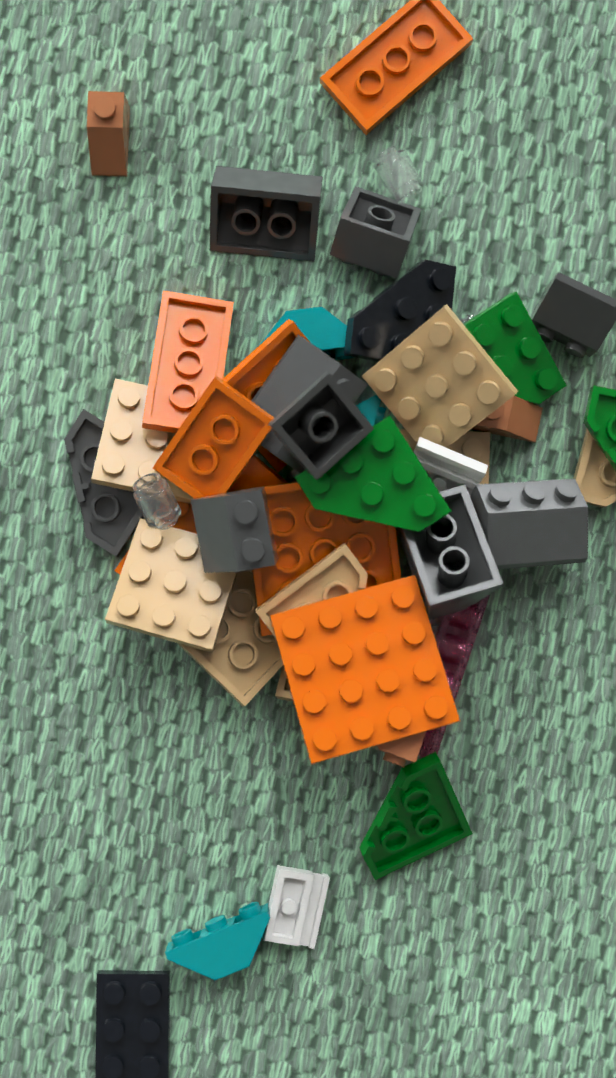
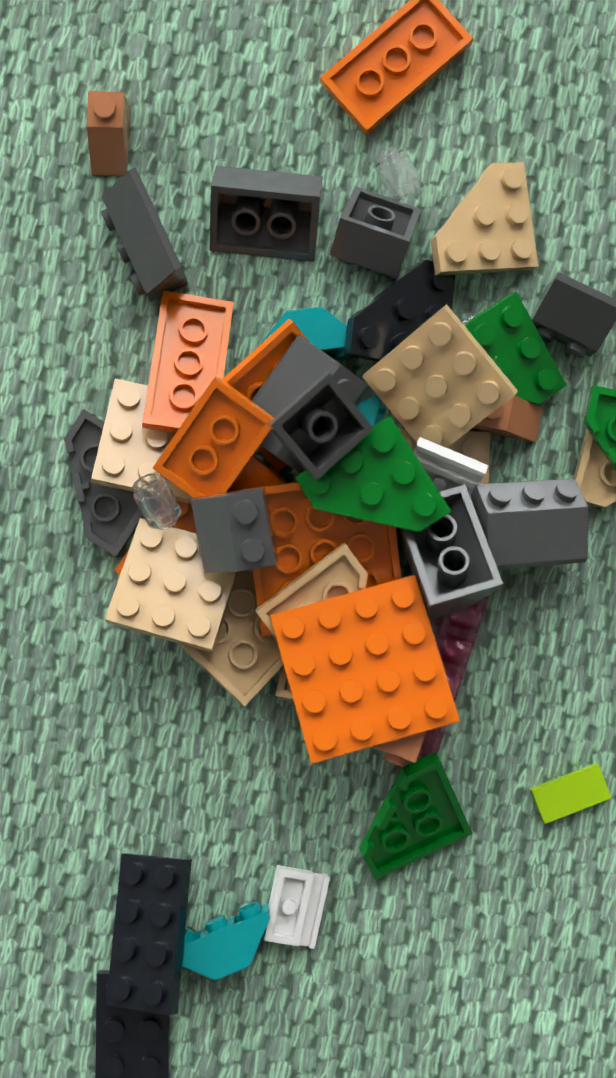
none -> dark grey slope [101,167,189,302]
none -> black plate [106,853,192,1016]
none -> tan plate [431,162,538,276]
none -> lime tile [530,763,612,824]

